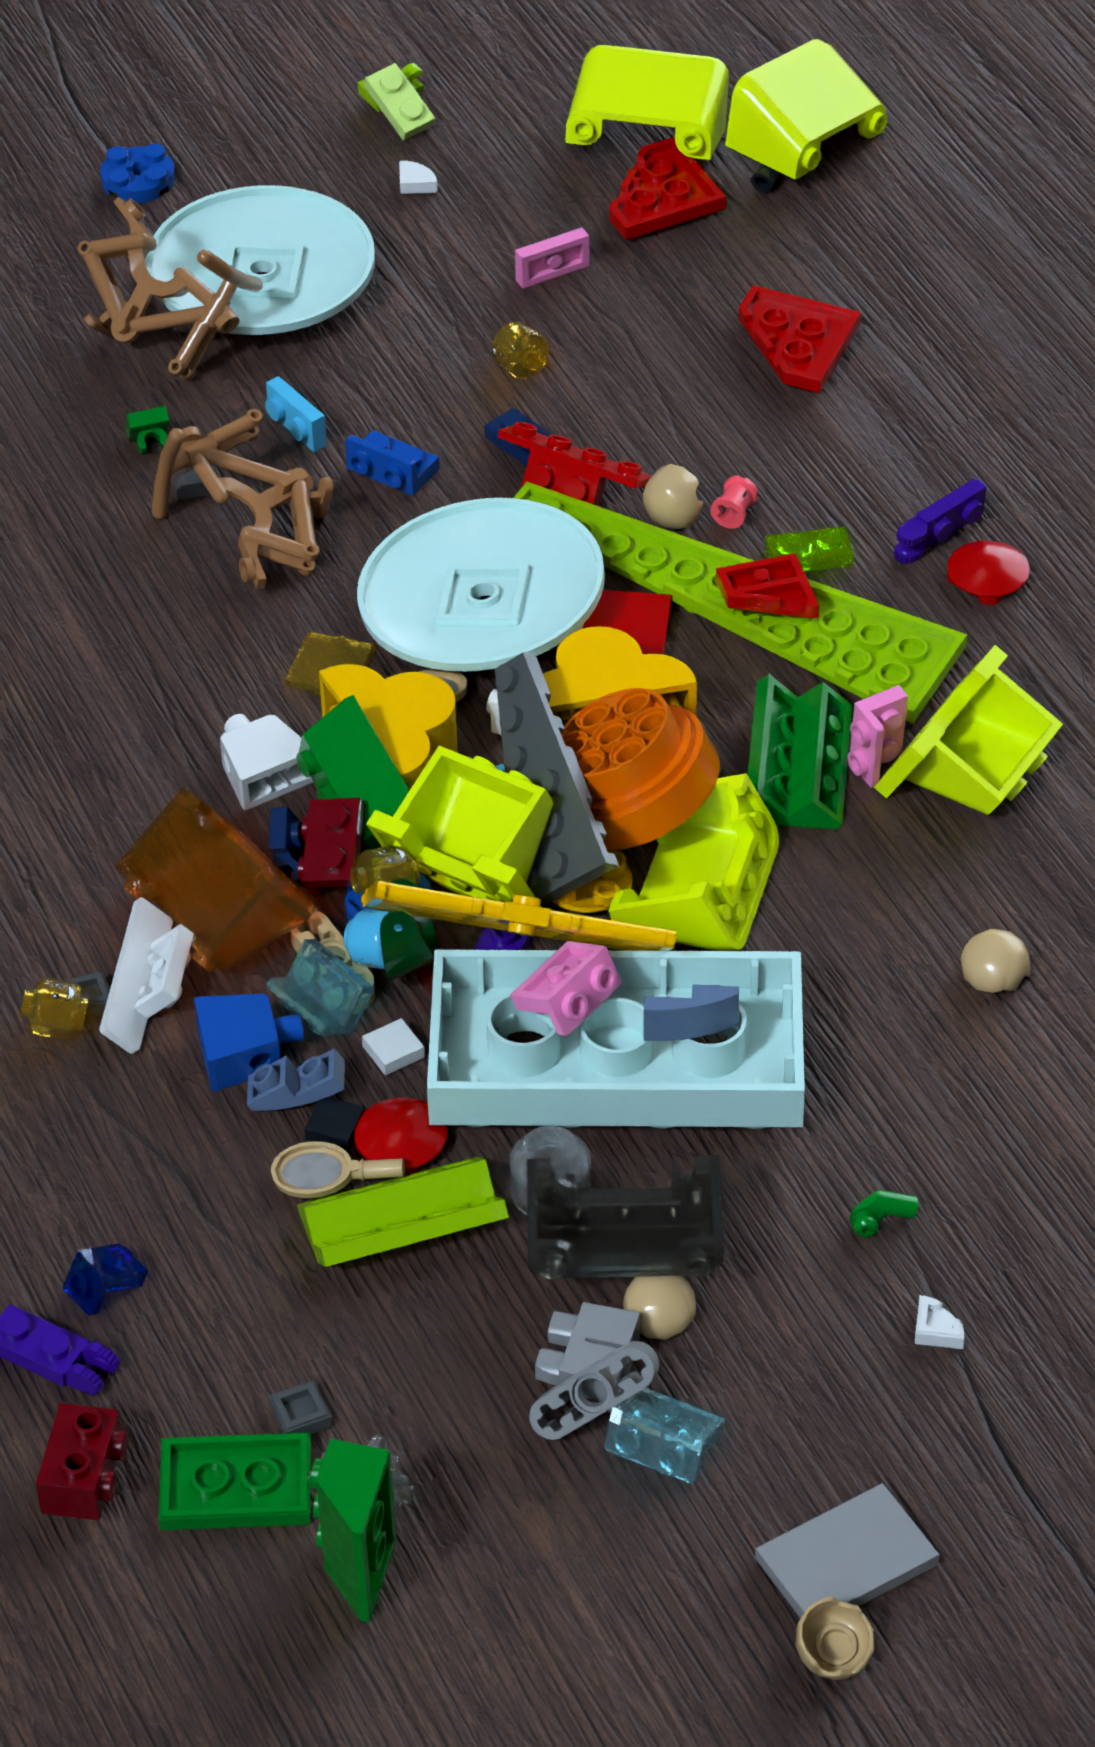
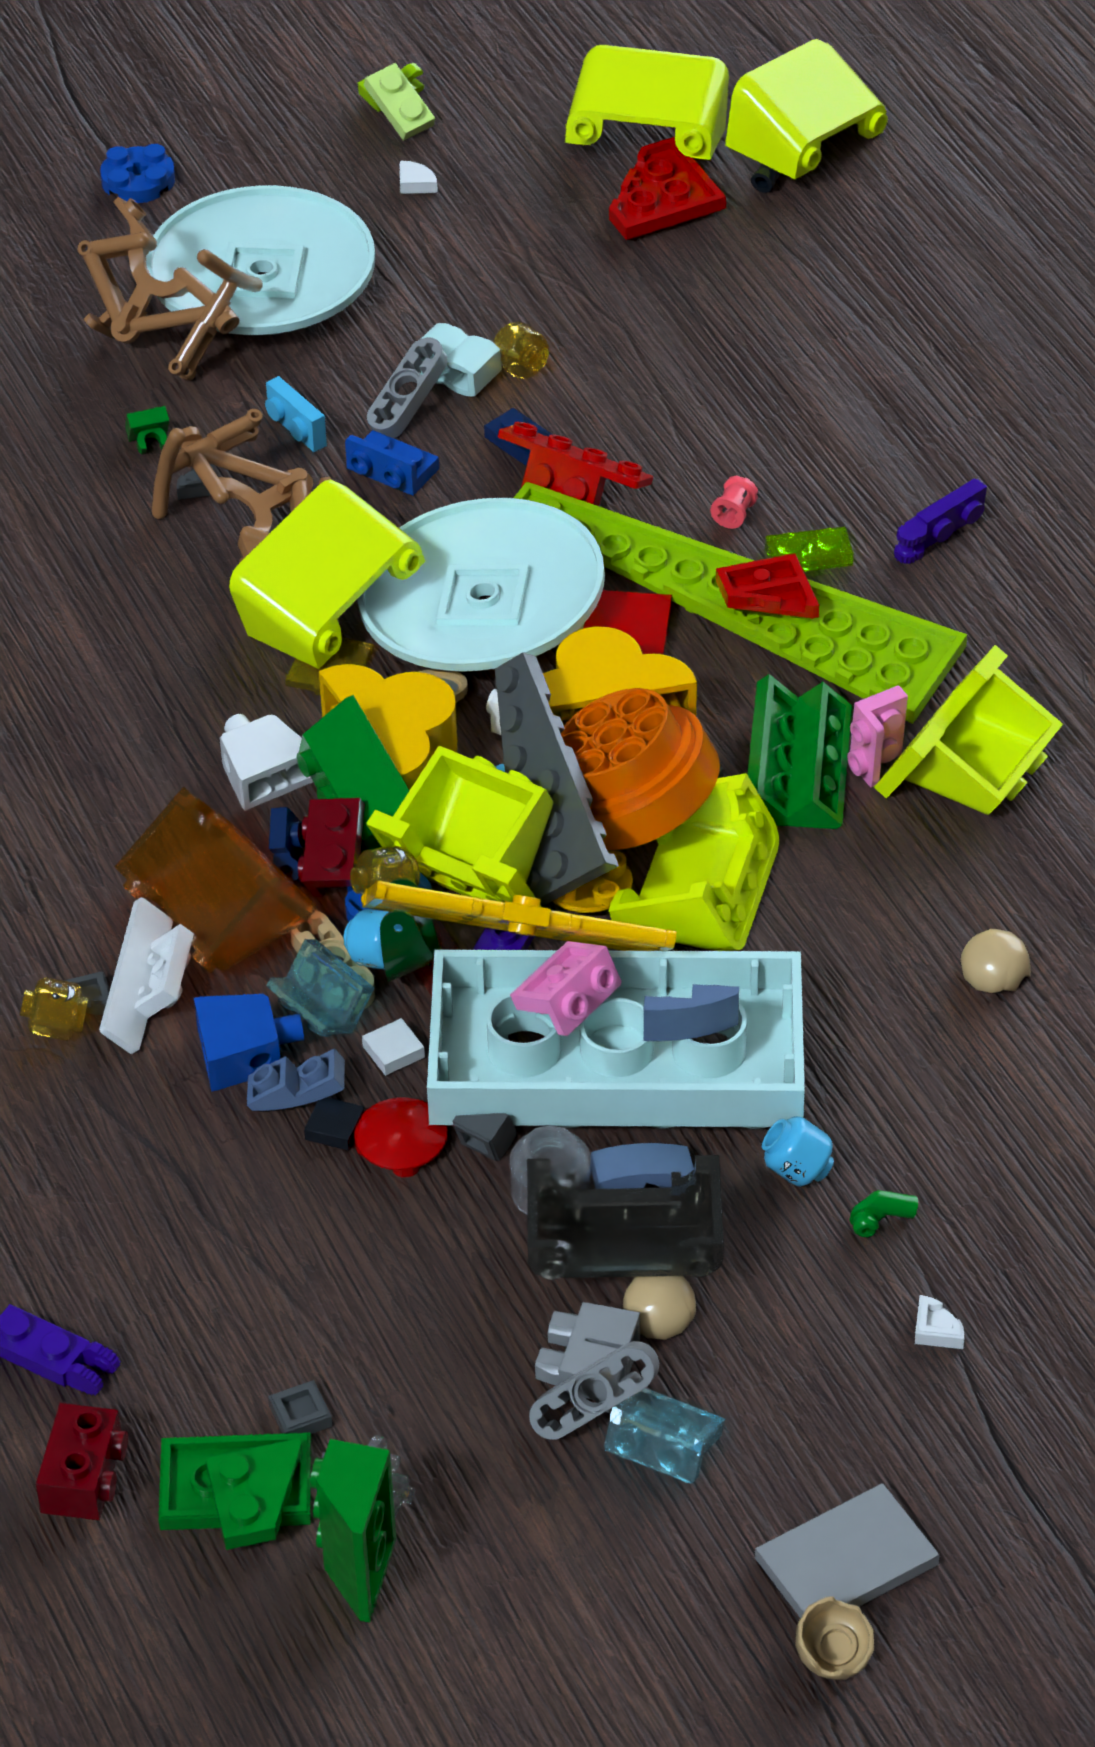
clear blue bracket [63,1243,148,1315] -> none
tan piece [271,1141,405,1198] -> none
lime slope [297,1157,509,1267] -> none
bright pink plate [515,228,590,288] -> none
tan hair [643,464,703,530] -> none
red plate [739,285,861,393] -> none
red dish [947,540,1030,605] -> none
none -> green wing [205,1438,303,1550]
none -> neon yellow windscreen [229,480,426,669]
none -> light grey beam [367,337,447,438]
none -> light aqua brick [420,323,502,397]
none -> dark grey slope [452,1113,517,1161]
none -> sand blue slope [588,1143,696,1197]
none -> medium azure head [762,1116,834,1187]

